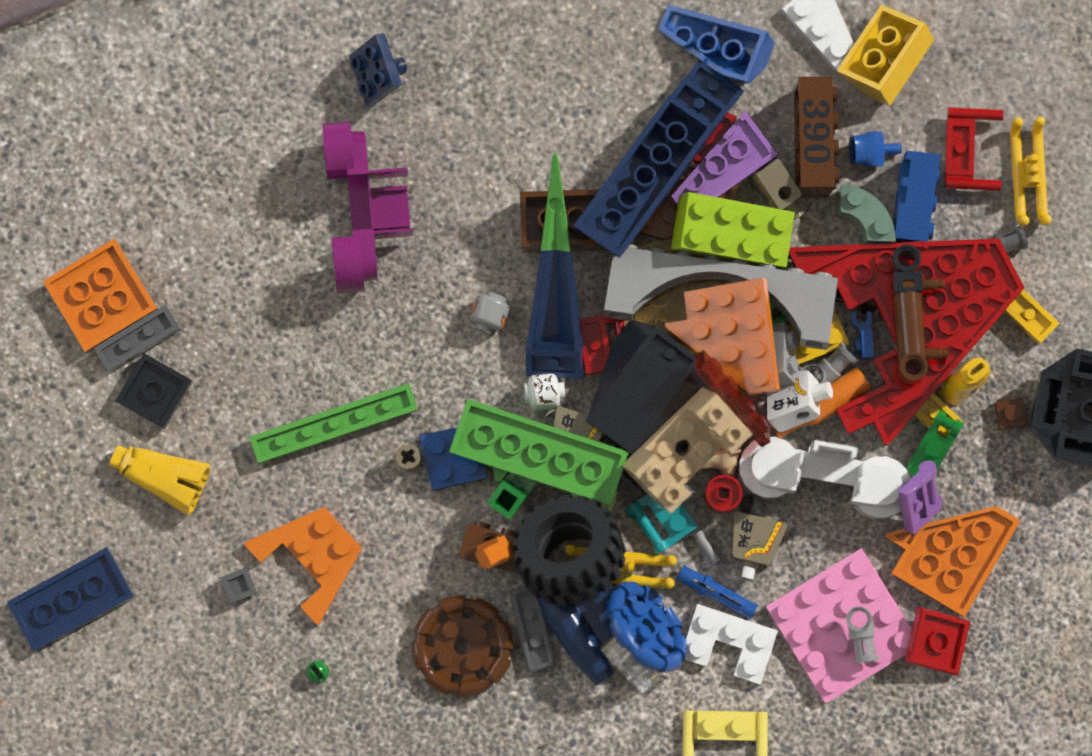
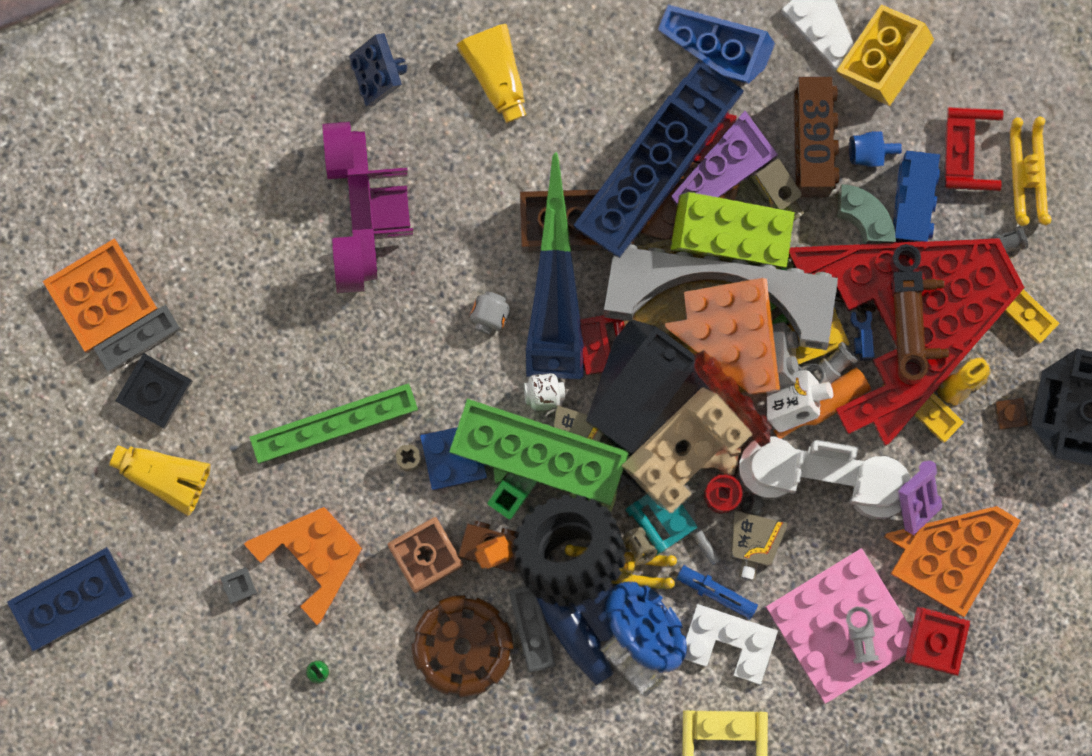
green plate [906,410,964,478] -> none
none -> nougat brick [388,517,463,593]
none -> yellow piece [456,24,526,123]
none -> dark tan bush [623,527,657,565]

